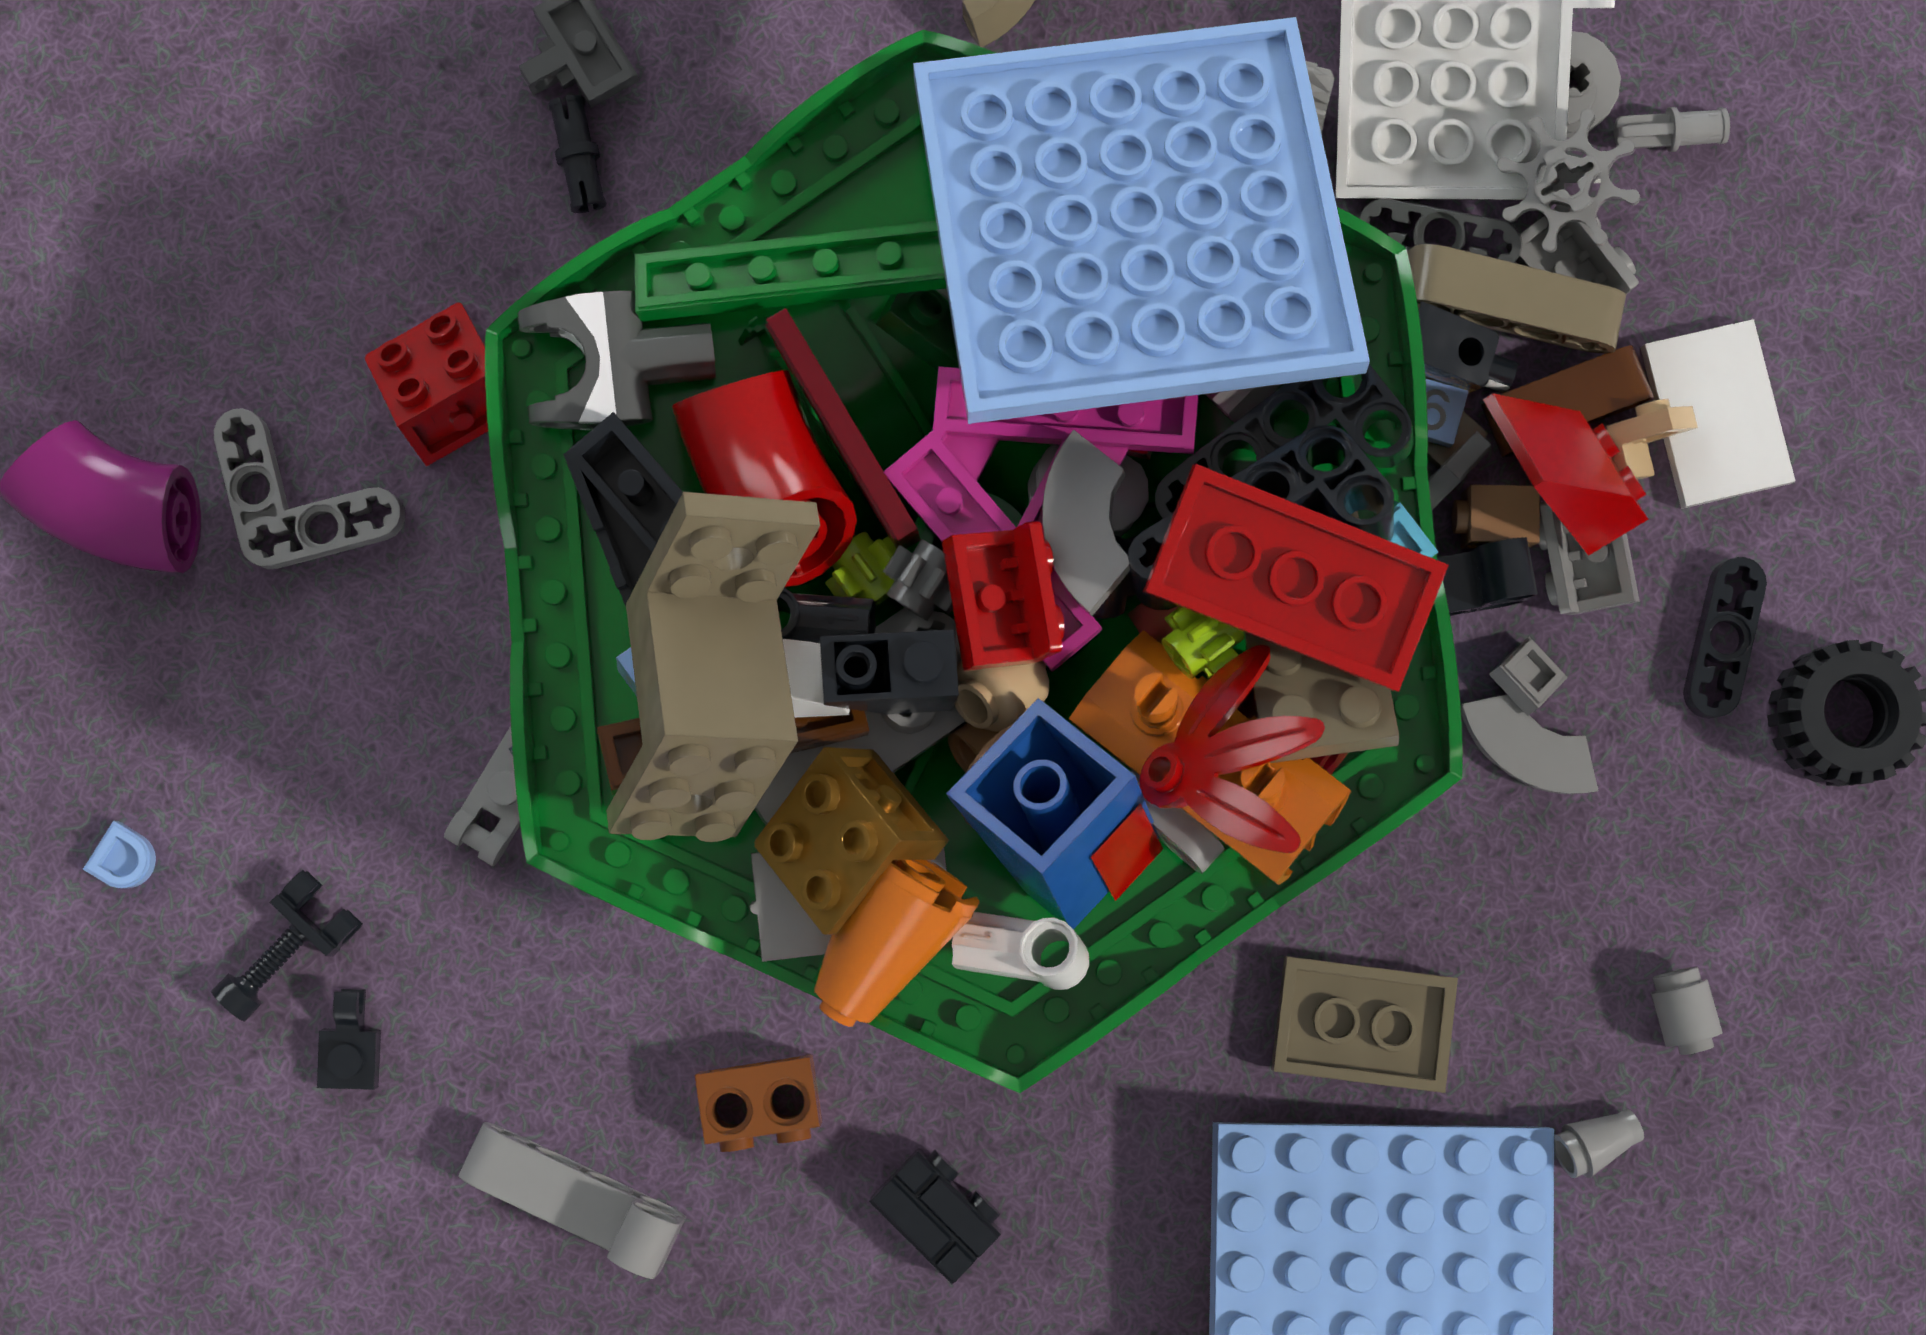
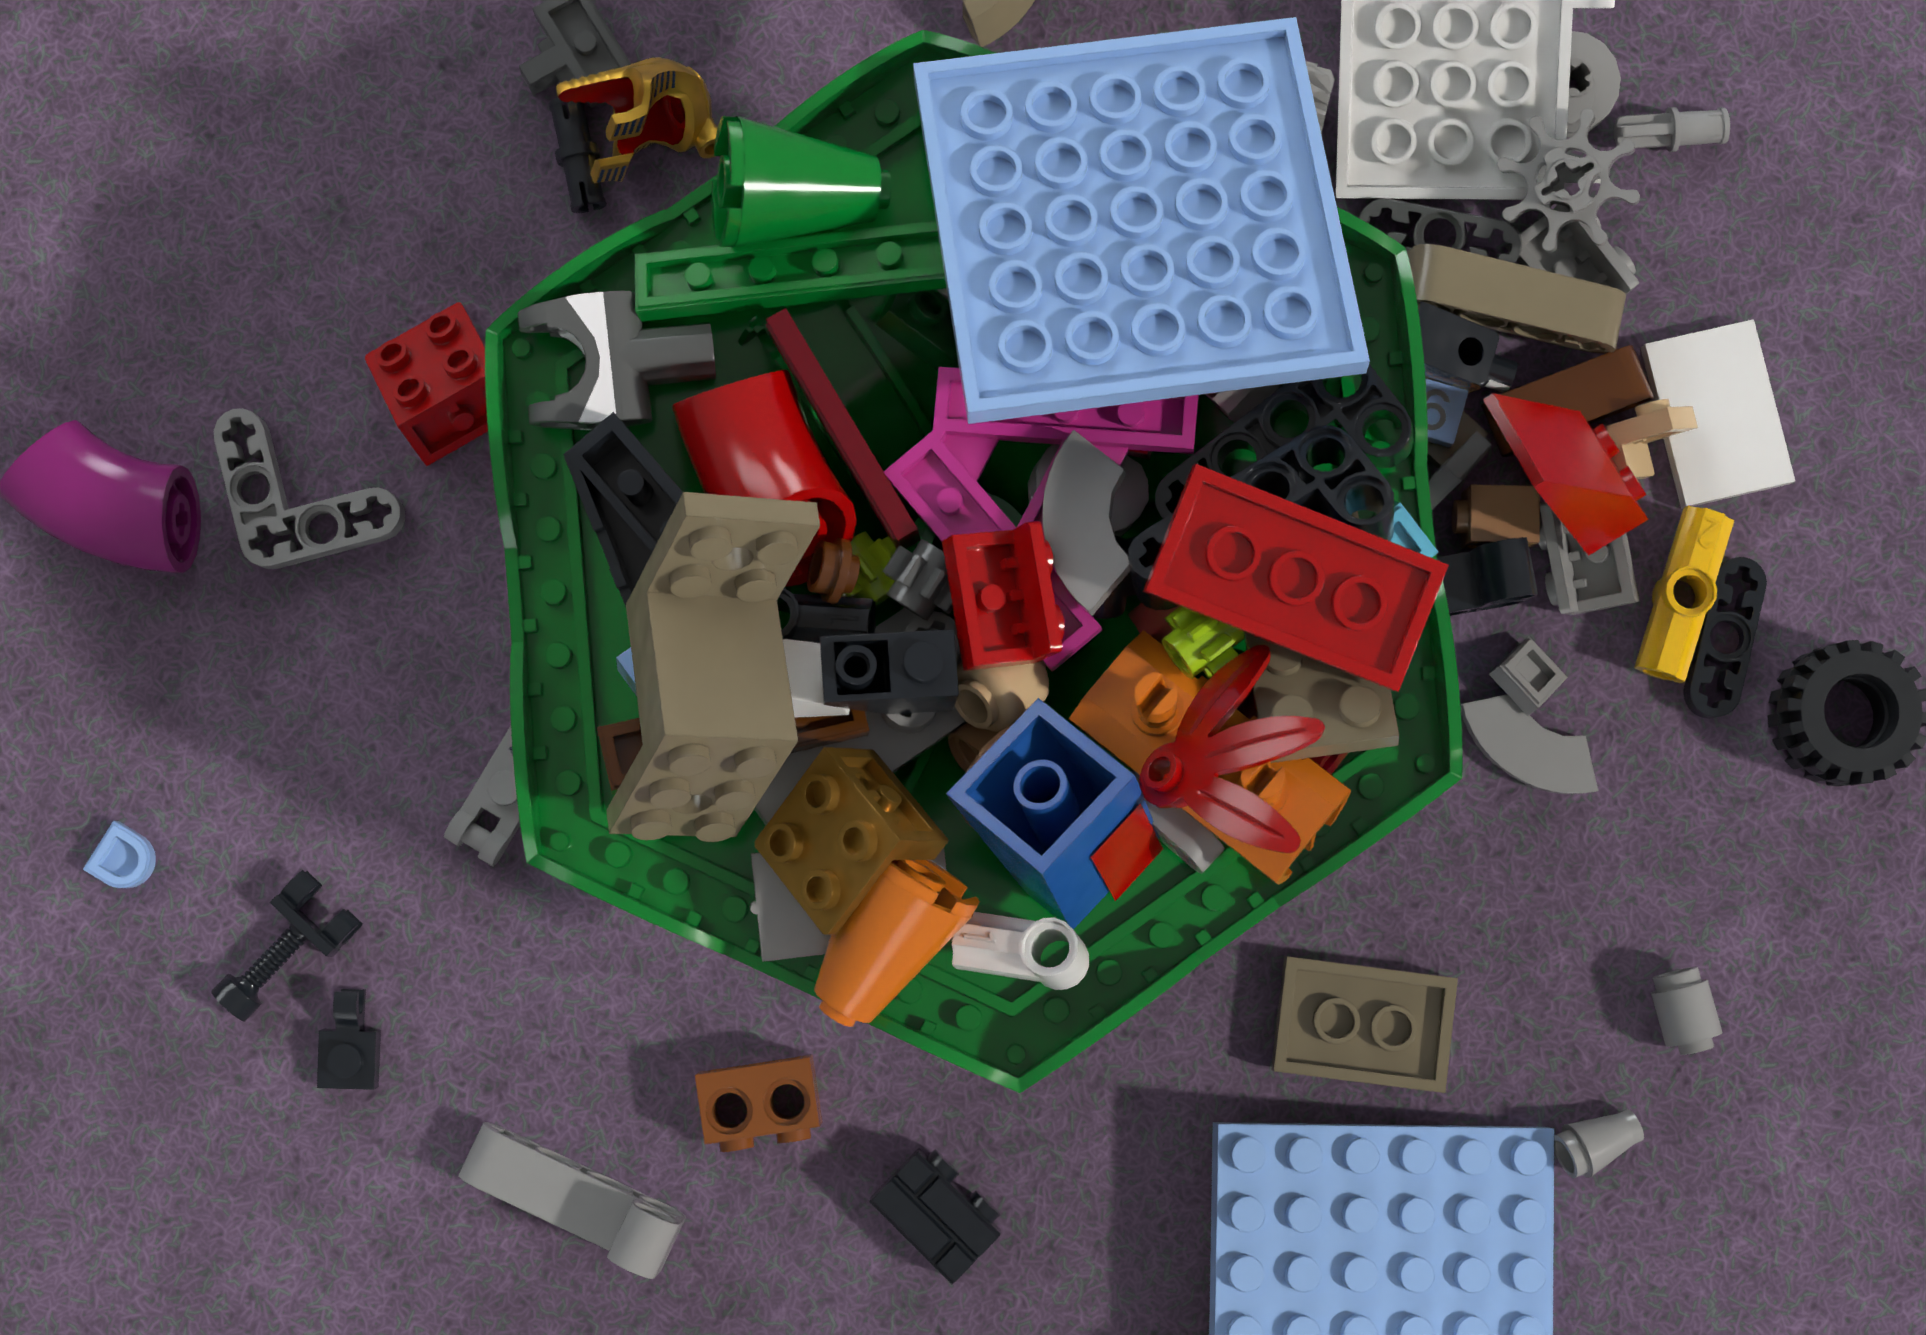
none -> pearl gold piece [556,57,717,183]
none -> green cone [712,116,891,248]
none -> reddish brown plate [807,537,860,604]
none -> yellow piece [1634,505,1734,683]

